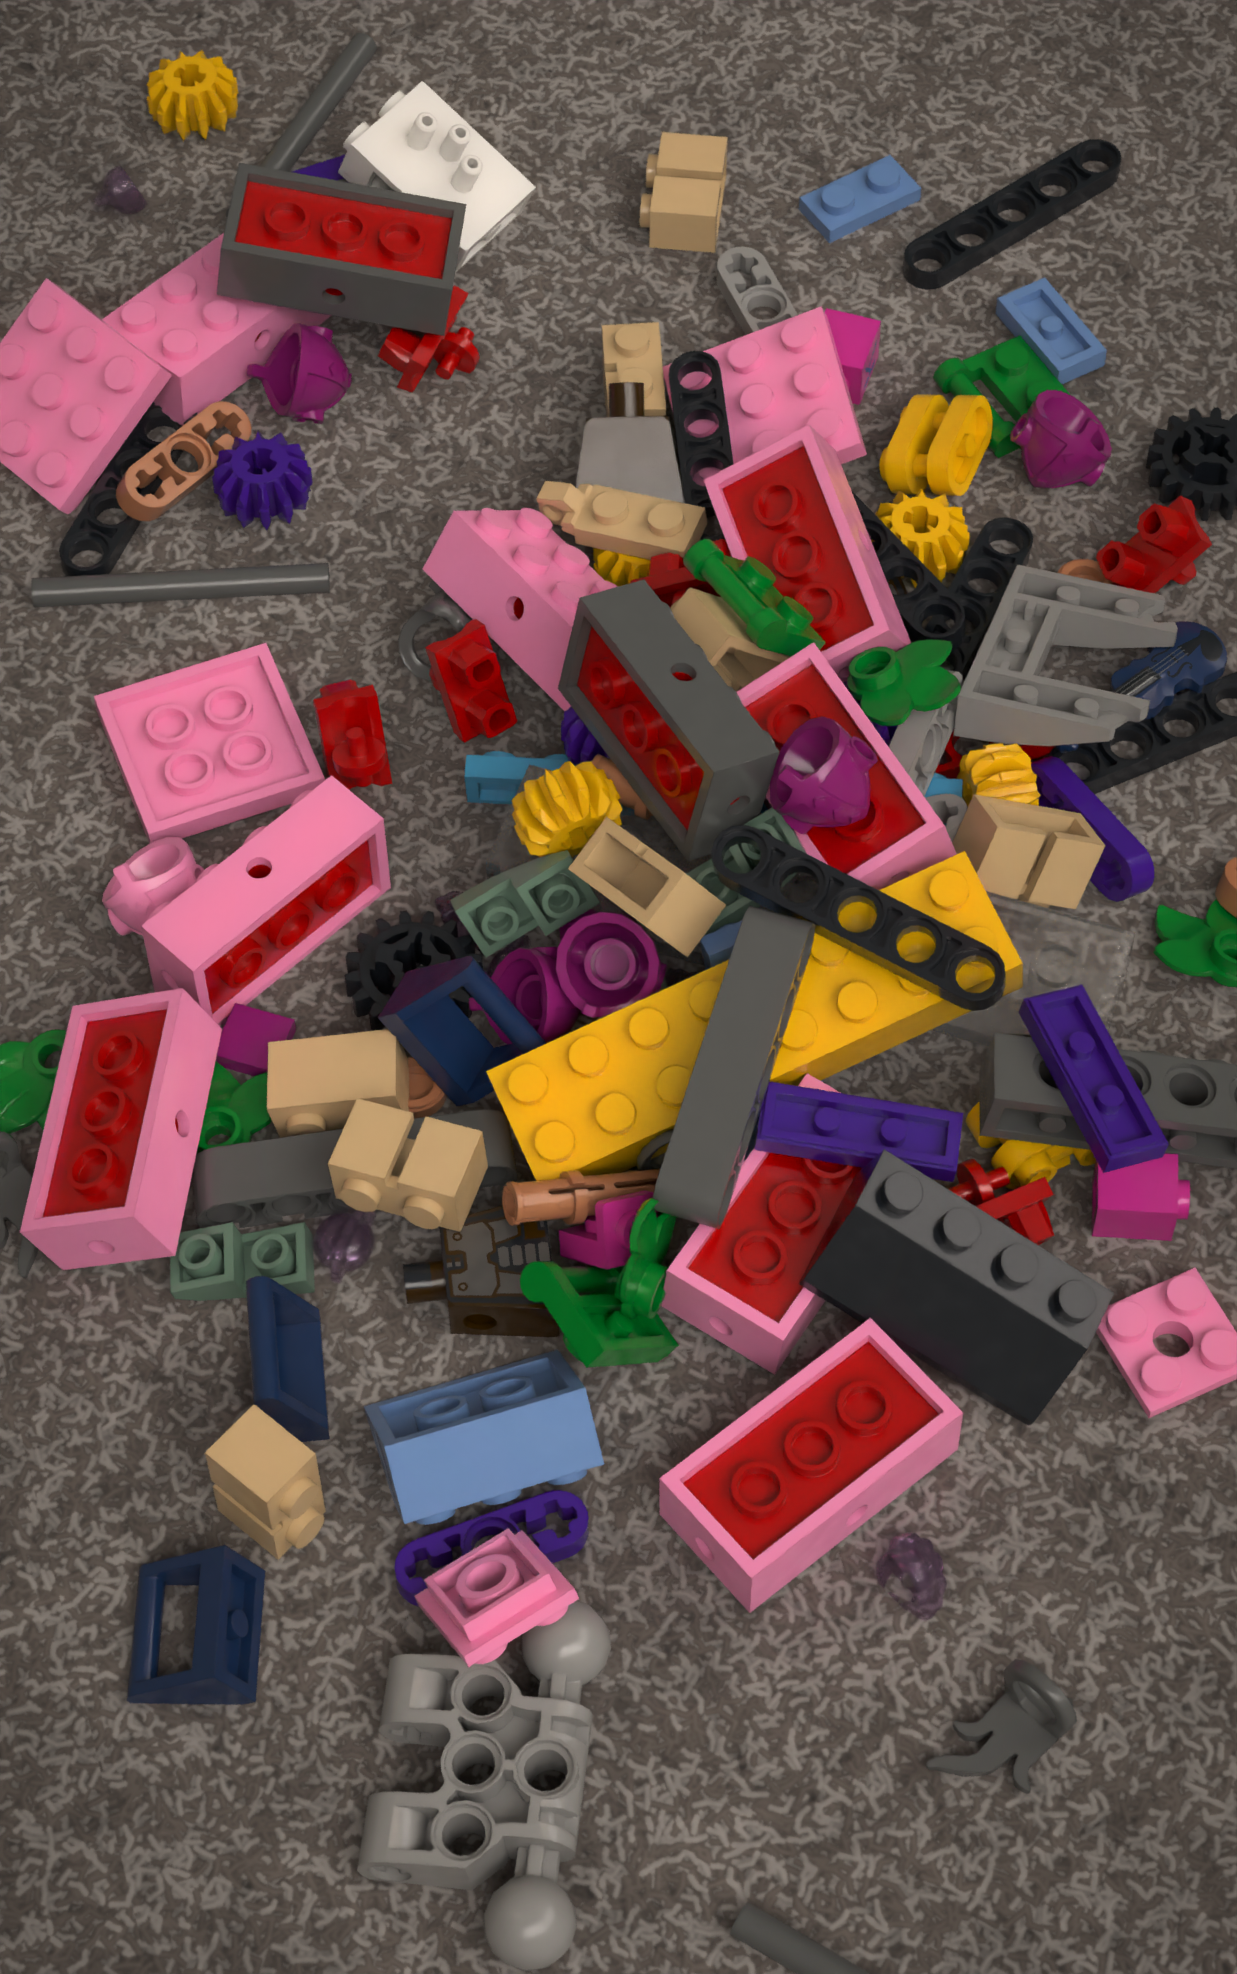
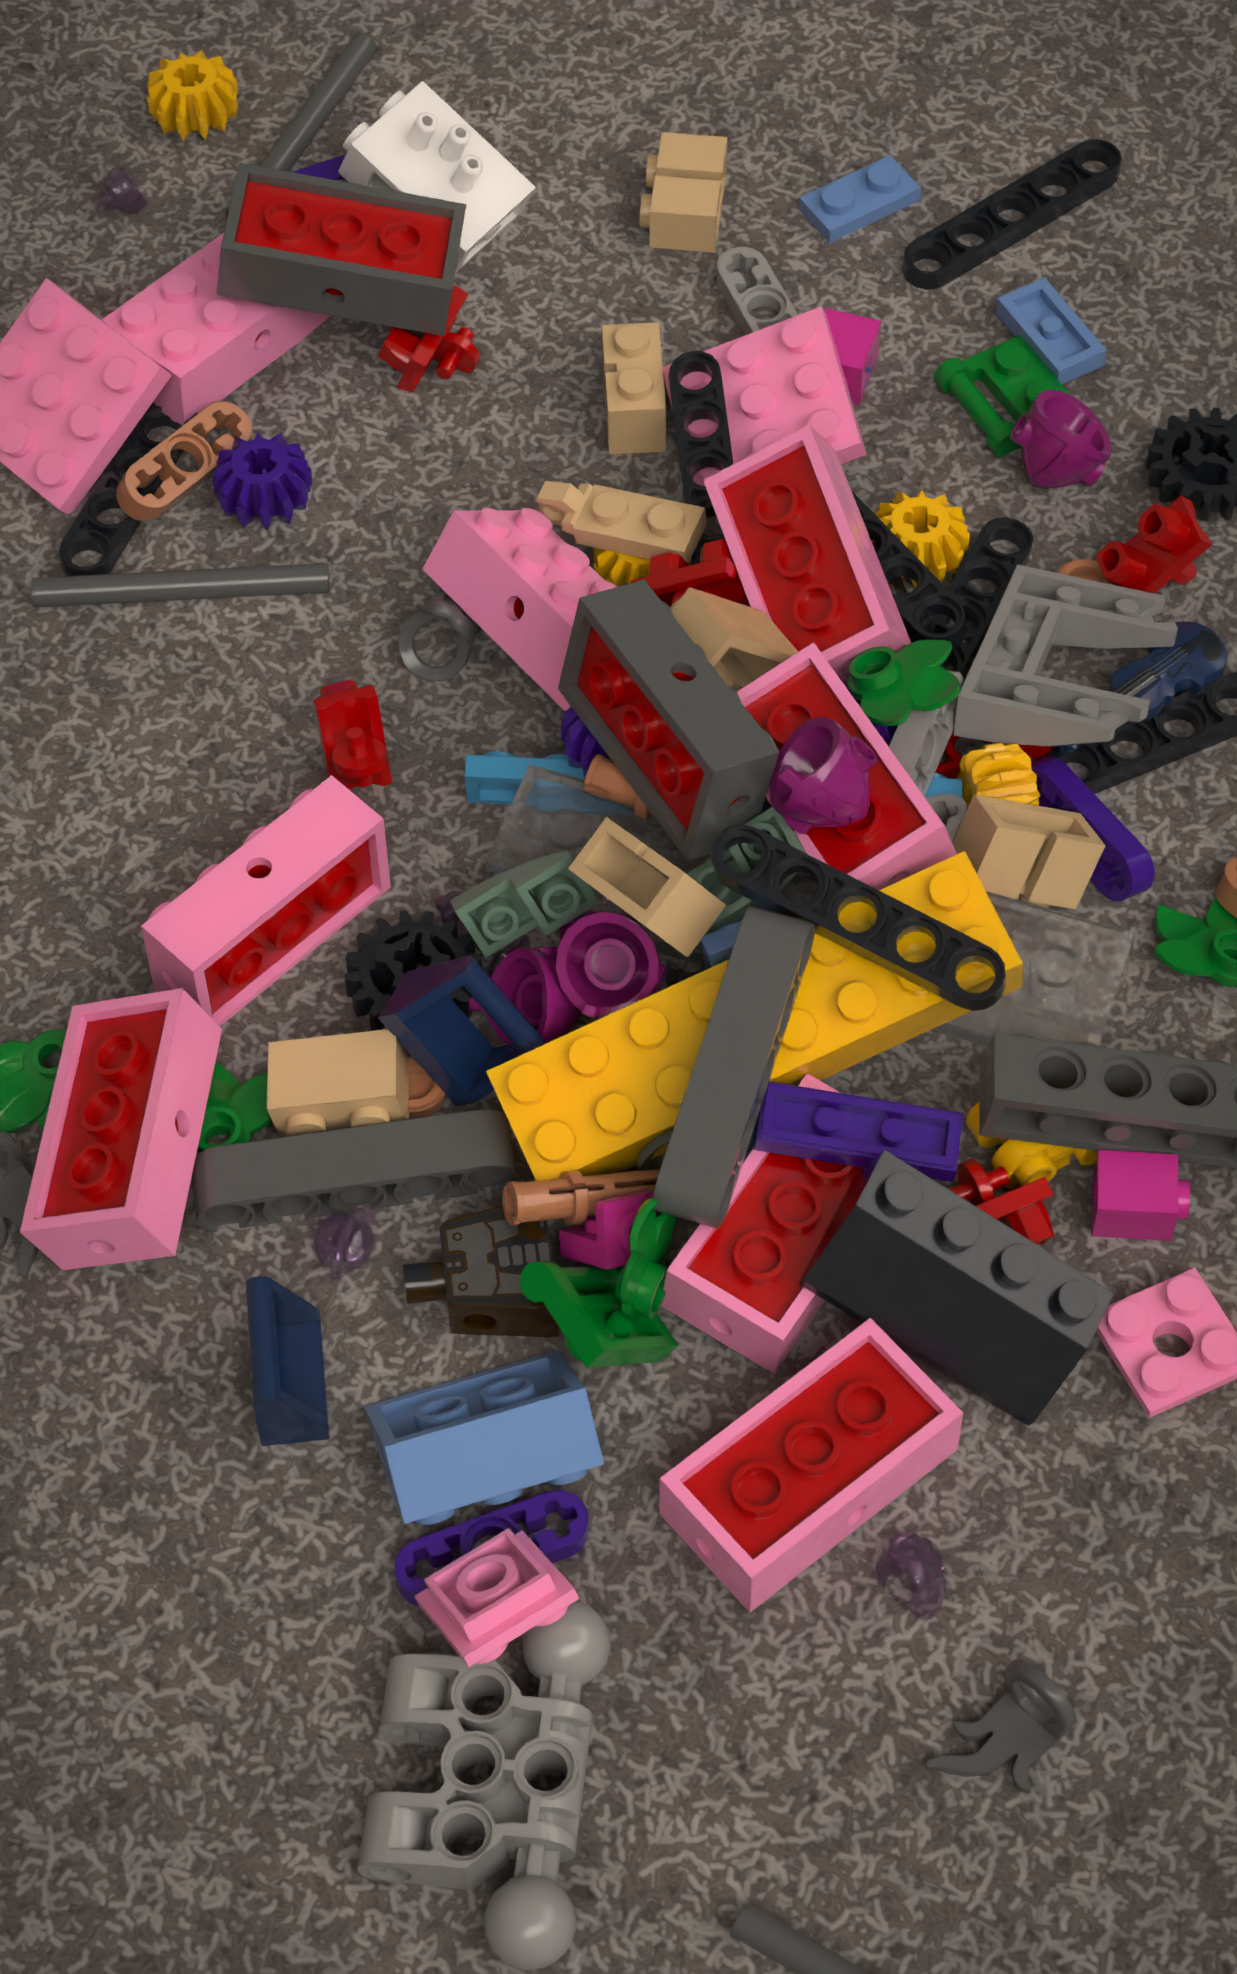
bright pink plate [94,643,325,844] -> none
bright pink helmet [102,837,204,936] -> none
dark blue tile [127,1545,265,1705] -> none
sand green slope [170,1222,315,1301] -> none
tan piece [205,1404,326,1560] -> none
magenta tile [216,1003,296,1076] -> none
magenta helmet [247,323,352,424] -> none
tan piece [328,1098,488,1232] -> none
red hips [425,619,517,743] -> none
yellow gear [511,761,623,858] -> none
torso [575,382,685,503] -> none
green plate [683,539,826,656] -> none
yellow brick [879,394,993,496] -> none
dark purple tile [1018,984,1169,1173] -> none

